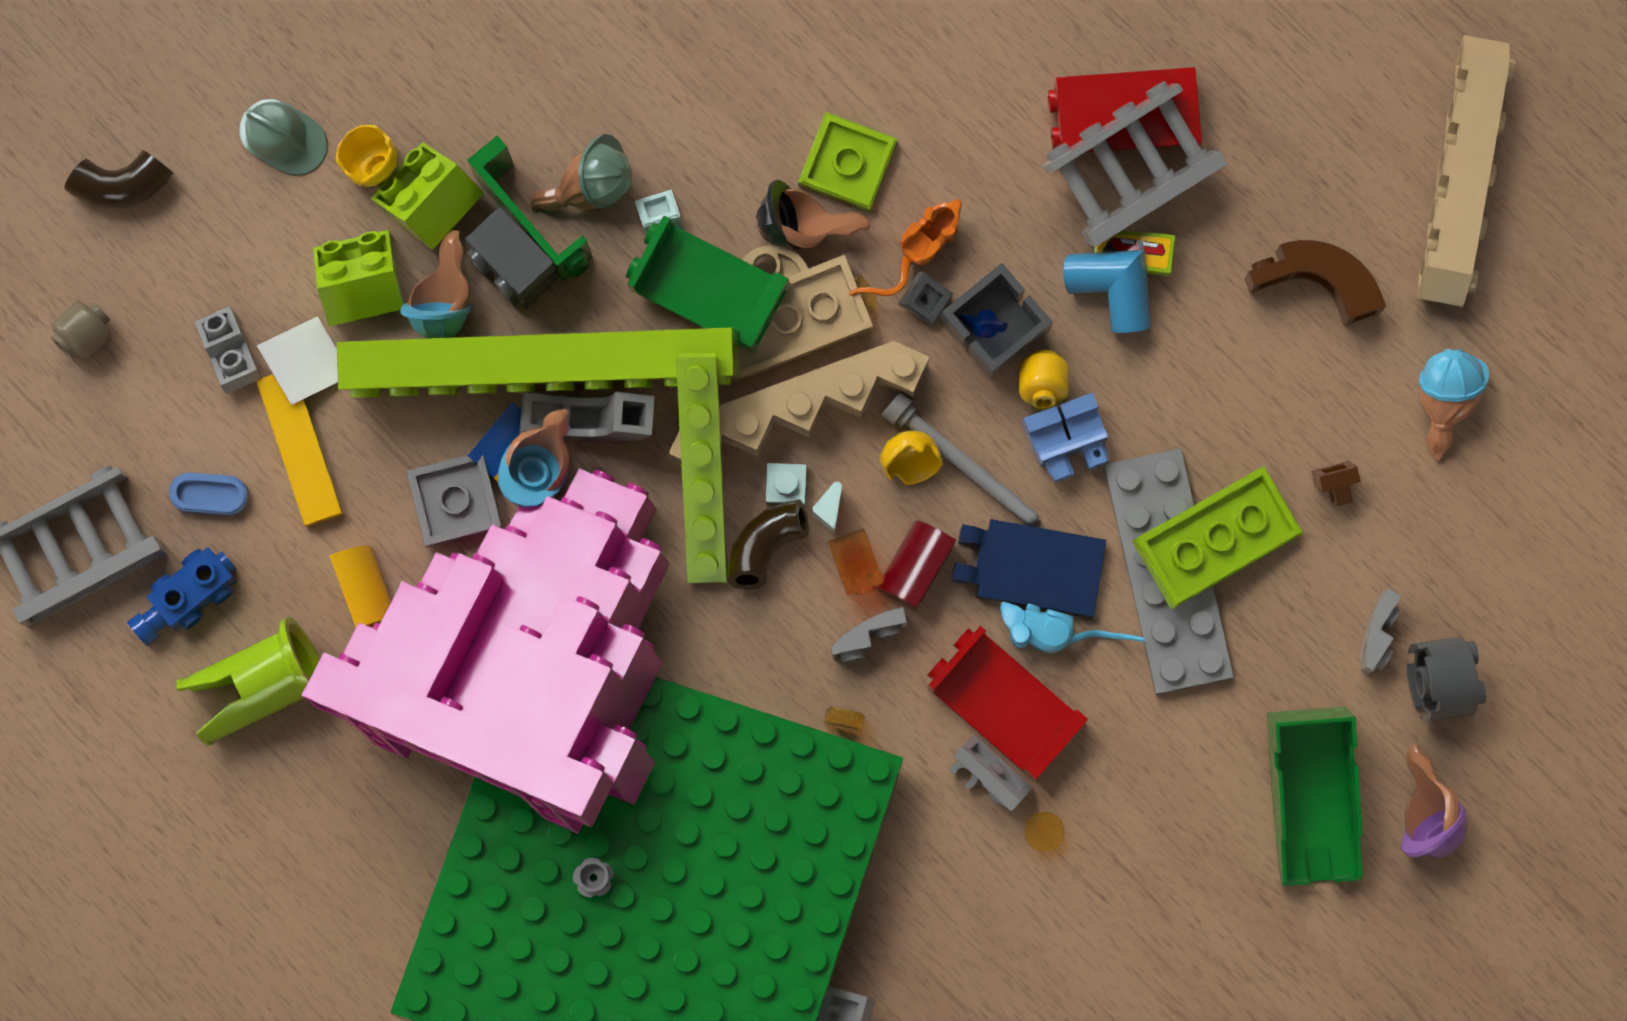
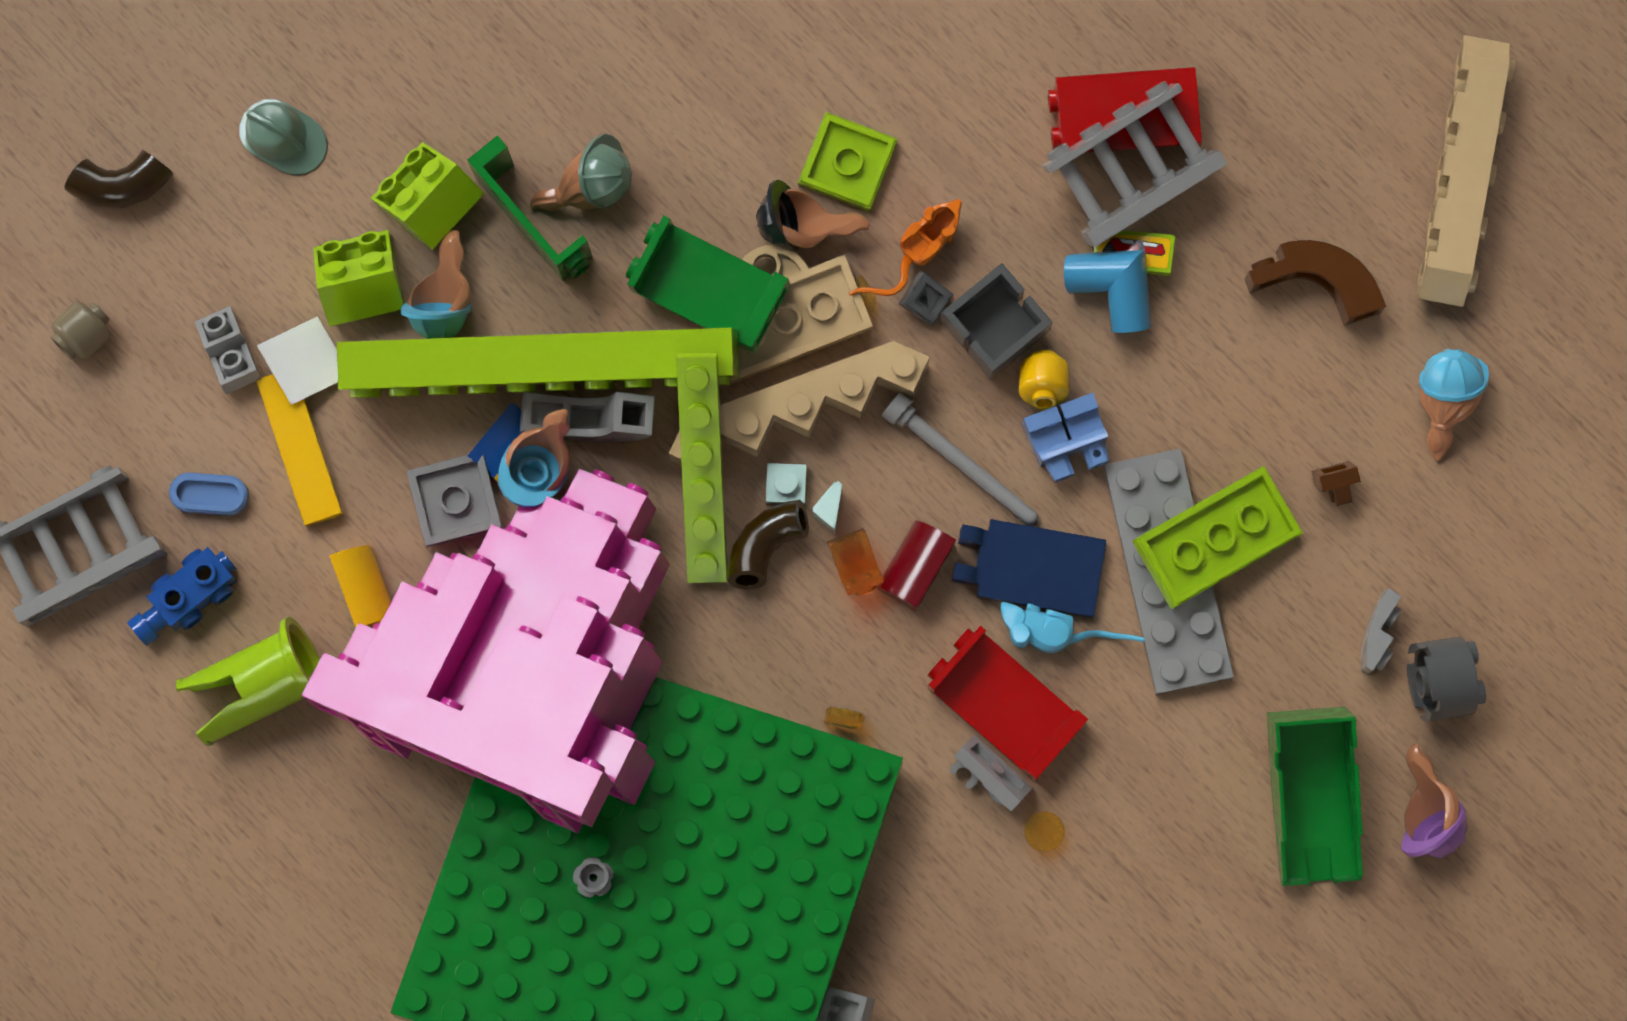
yellow hair [335,125,397,187] -> none
dark grey piece [465,207,560,309] -> none
light aqua slope [635,189,685,236] -> none
light grey slope [831,607,907,663] -> none
yellow hair [879,431,943,485] -> none
clear blue piece [959,309,1009,338] -> none

